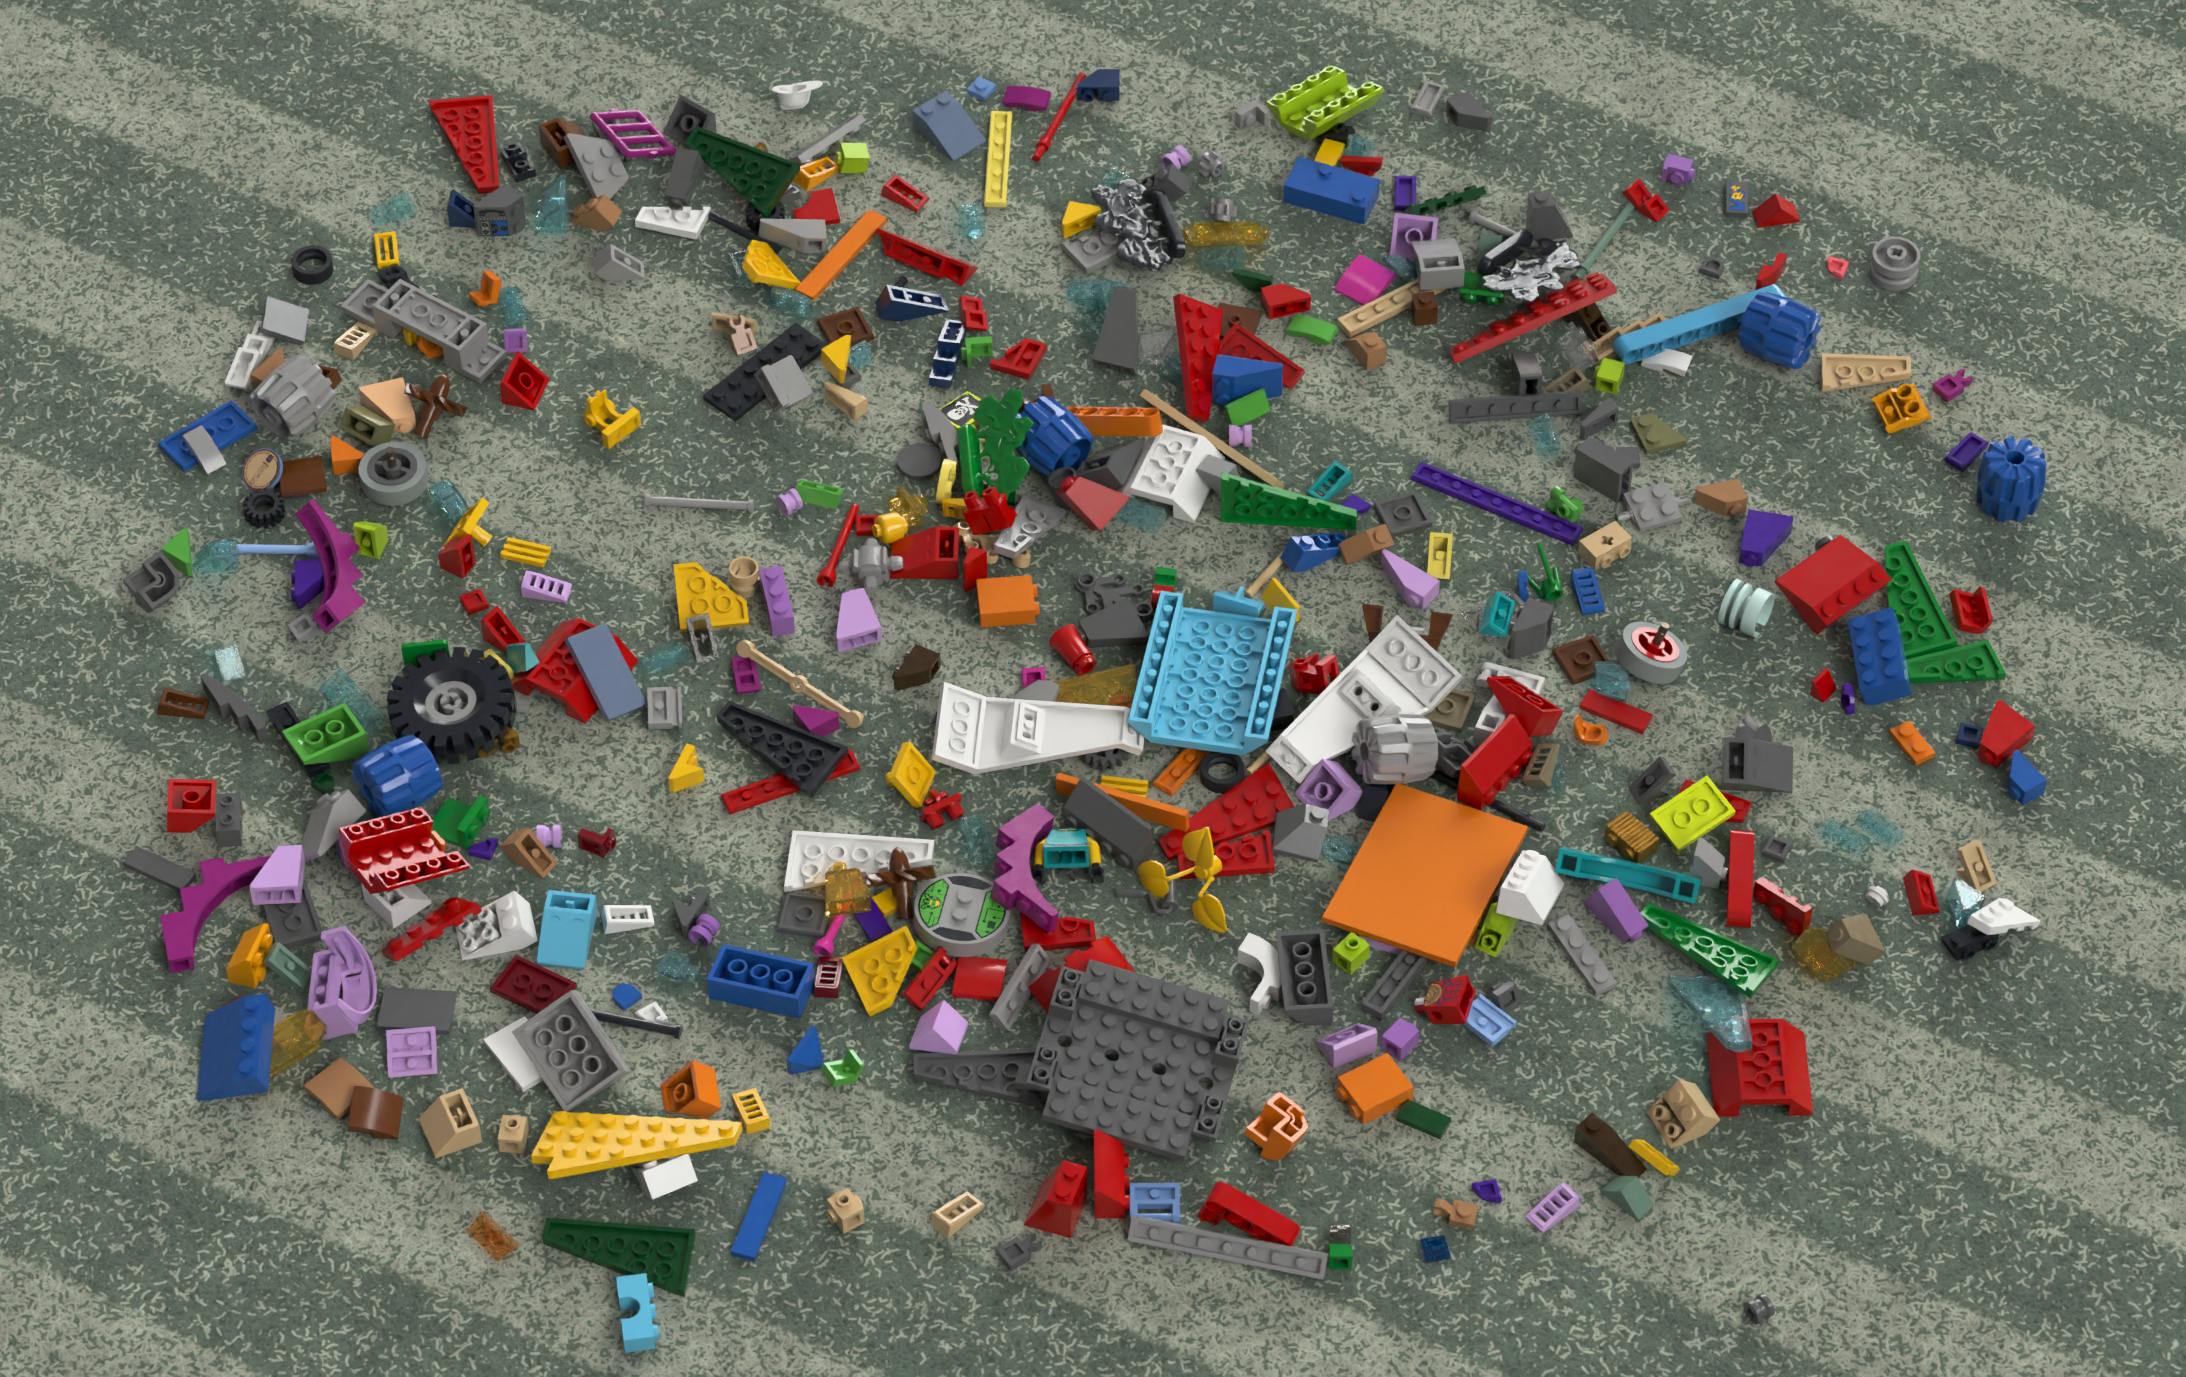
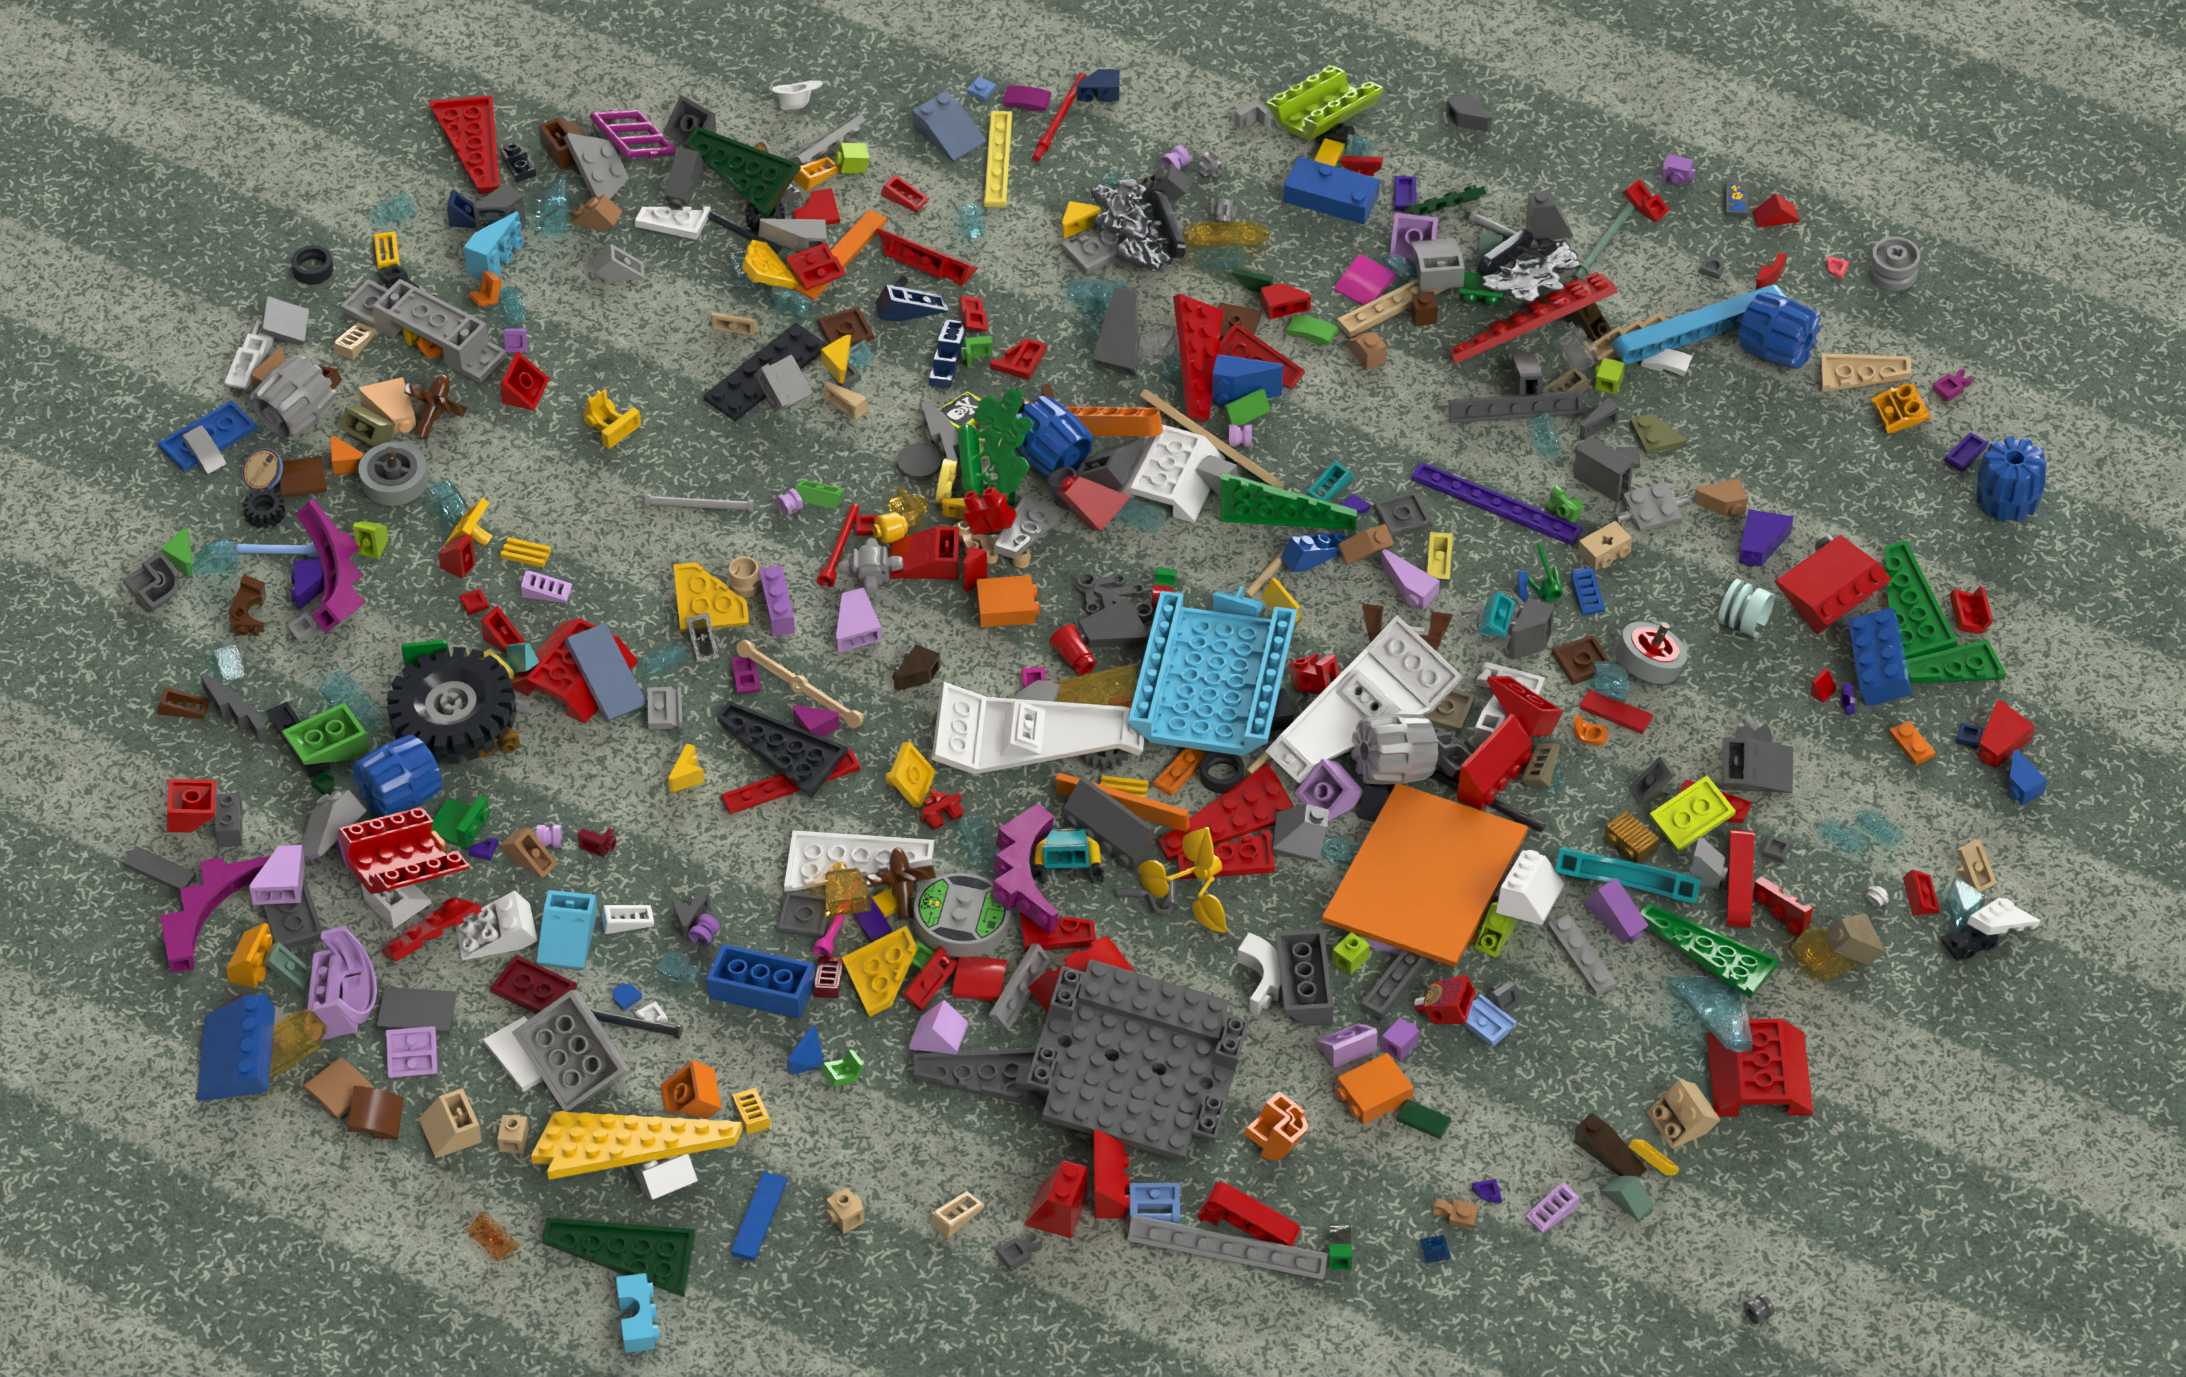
plate [727,314,758,356] -> none
light grey tile [1411,81,1446,118] -> none
none -> reddish brown tile [229,574,266,636]
none -> medium azure slope [464,212,523,281]
none -> red slope [787,243,846,290]

